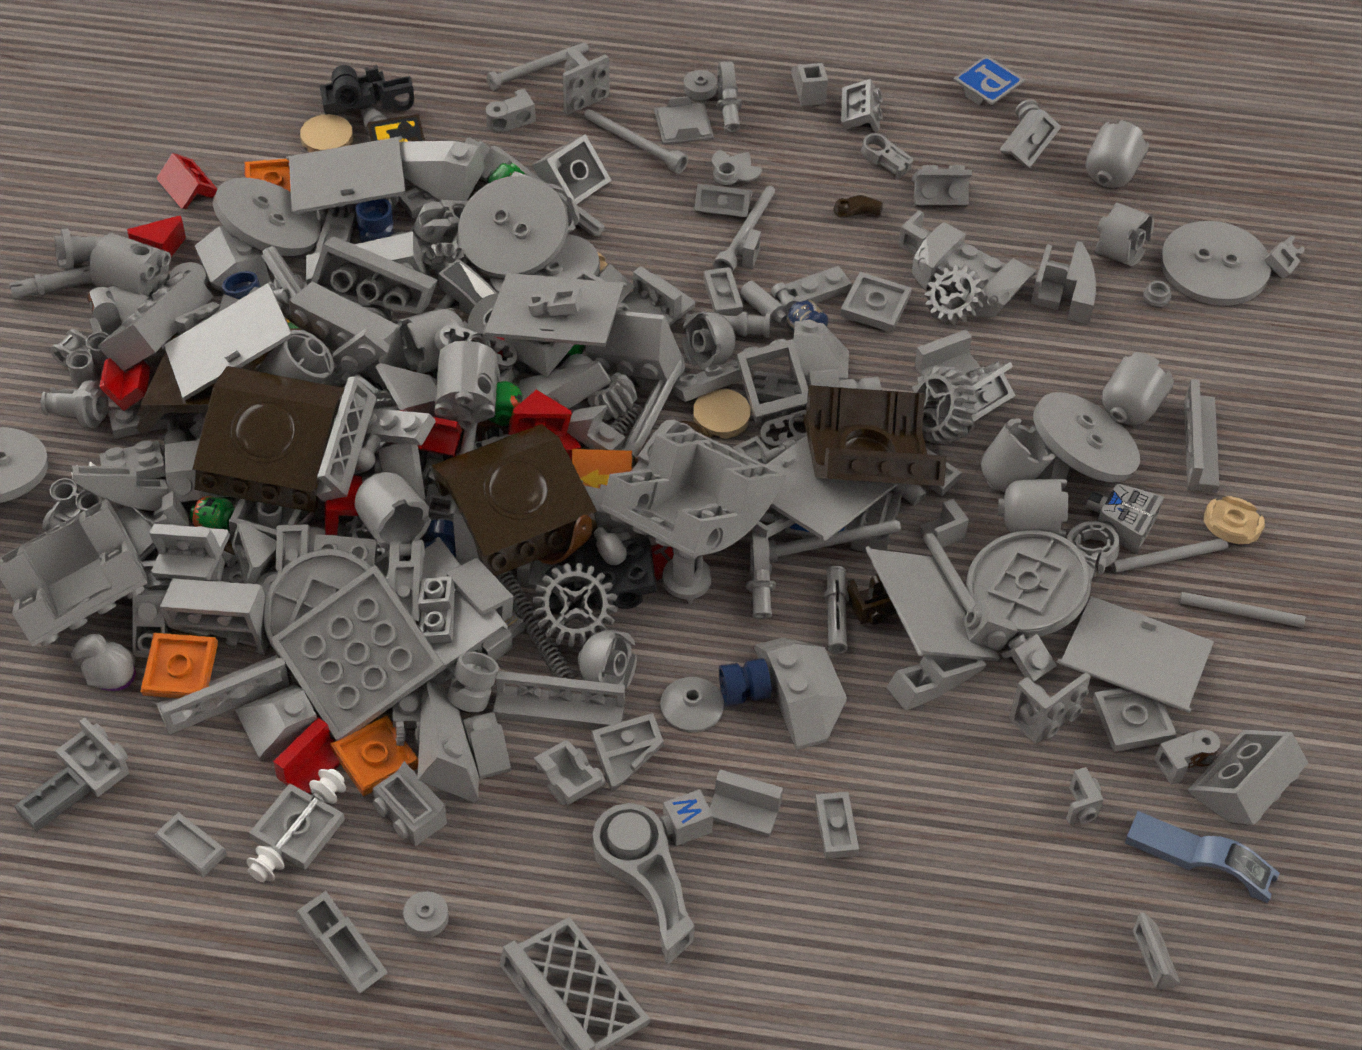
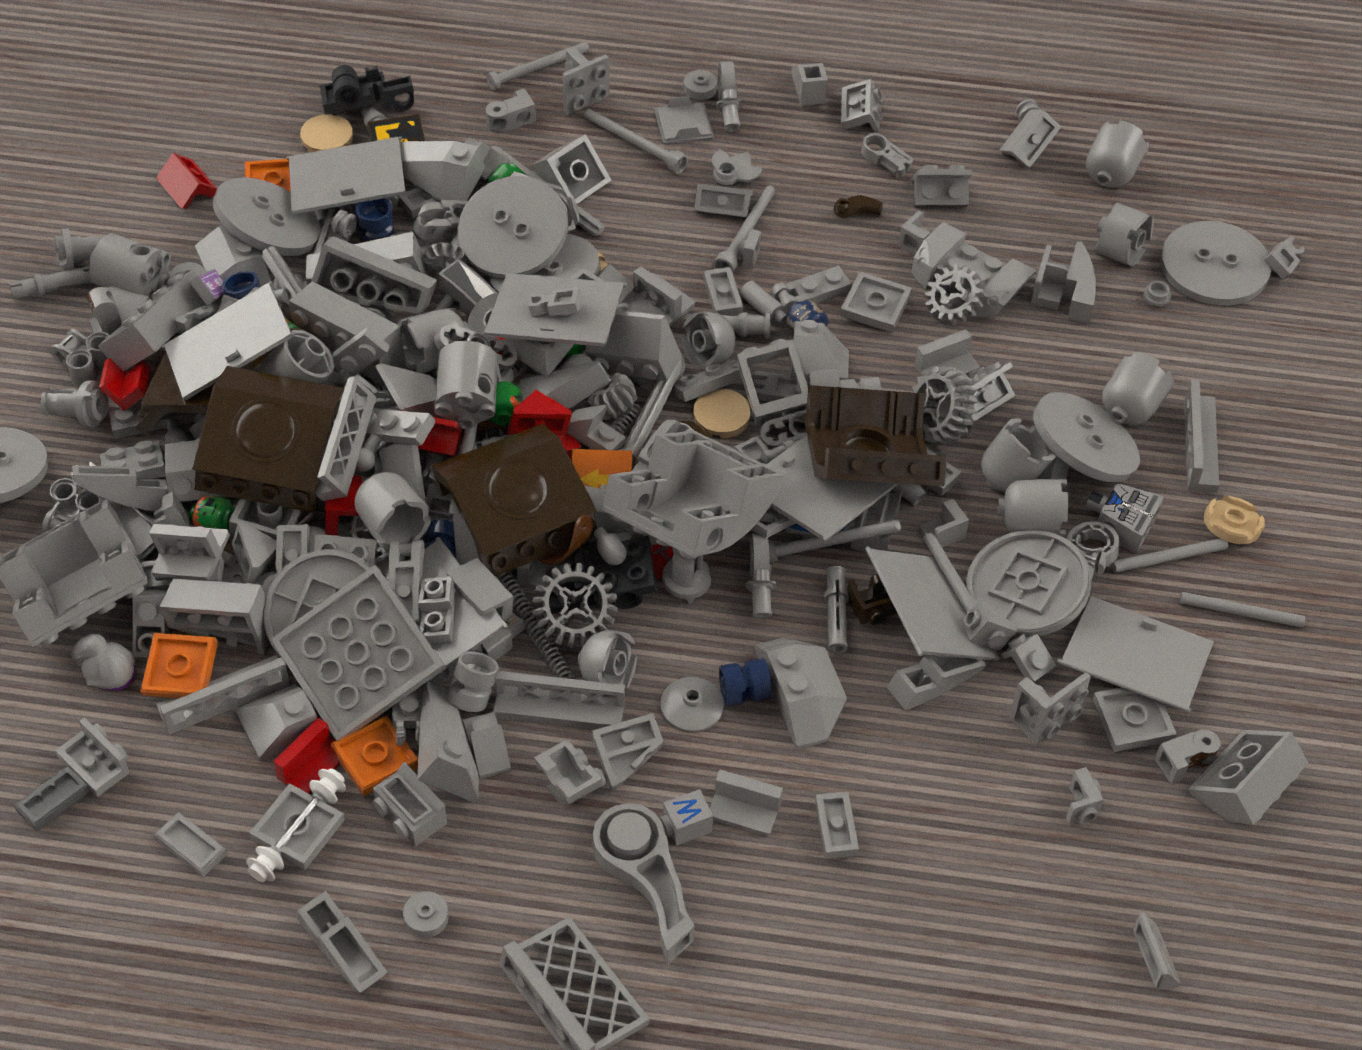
red slope [127,215,186,257] -> none
piece [953,55,1025,105] -> none
sand blue piece [1125,811,1279,903] -> none
none -> tile [190,269,225,305]
none -> light grey bush [332,210,357,238]

